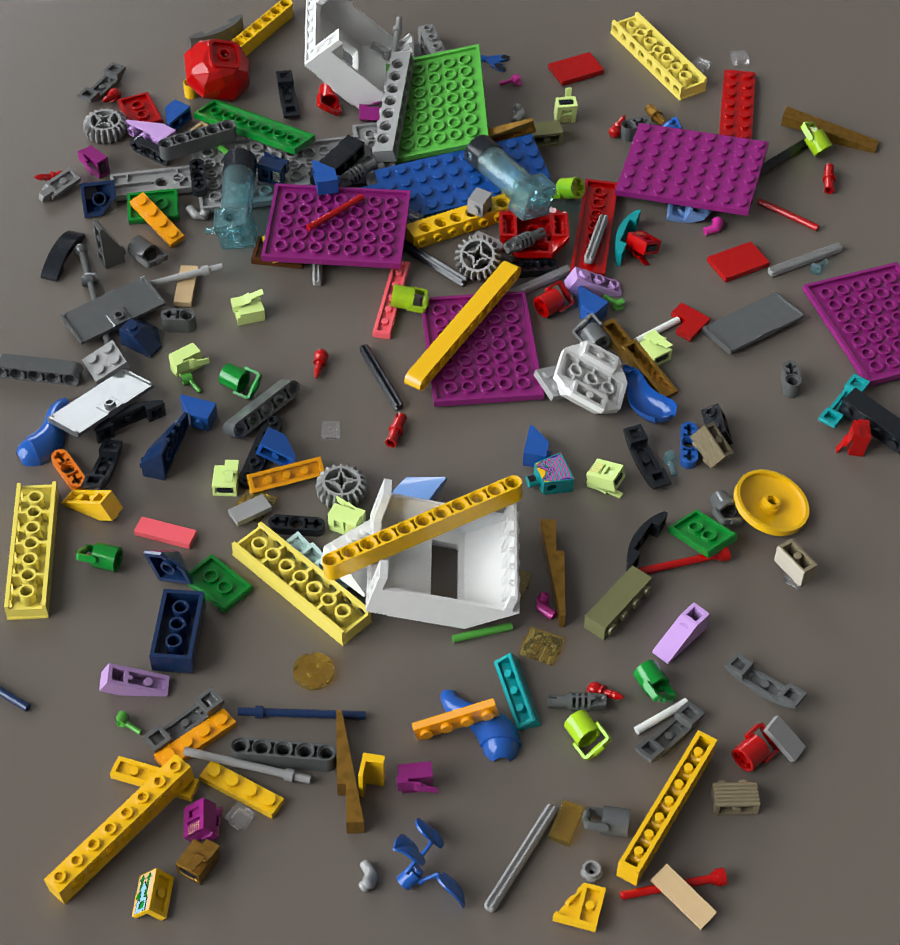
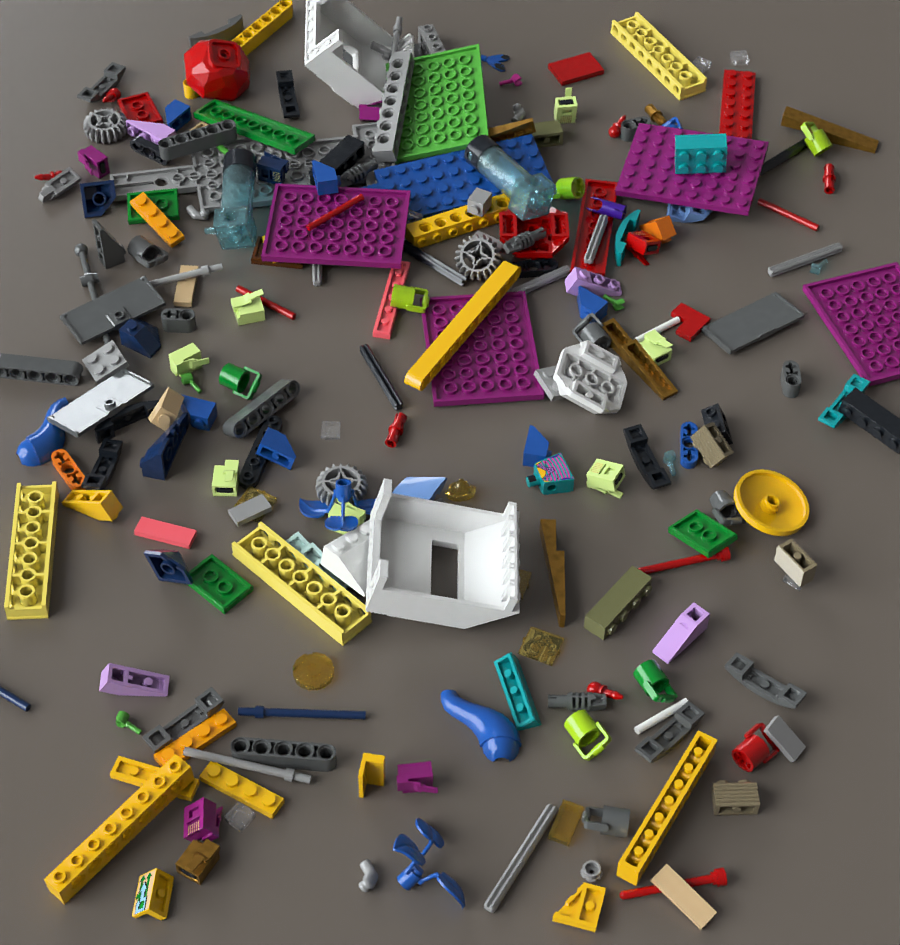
black slope [41,230,86,282] -> none
green piece [76,542,123,572] -> none
dark blue brick [149,589,206,673] -> none
black beam [189,159,207,197] -> none
light orange plate [246,456,324,494] -> none
black beam [268,514,325,537] -> none
red bar [313,349,329,379] -> none
red piece [317,83,342,117] -> none
yellow beam [322,475,523,580] -> none
pearl gold slope [336,710,364,834] -> none
light orange plate [412,698,500,741] -> none
bright green bar [452,622,513,643] -> none
red piece [533,280,574,318] -> none
dark pink arm [536,591,557,620] -> none
blue animal [622,364,677,424] -> none
black slope [626,511,668,572] -> none
dark pink arm [703,216,724,236] -> none
red tile [707,241,770,283] -> none
red piece [835,419,871,457] -> none
none -> tan slope [148,387,184,431]
none -> red bar [236,285,296,320]
none -> blue plant [299,479,376,532]
none -> clear yellow piece [444,479,476,502]
none -> dark purple piece [587,197,627,220]
none -> orange slope [639,215,677,244]
none -> teal brick [674,133,727,174]

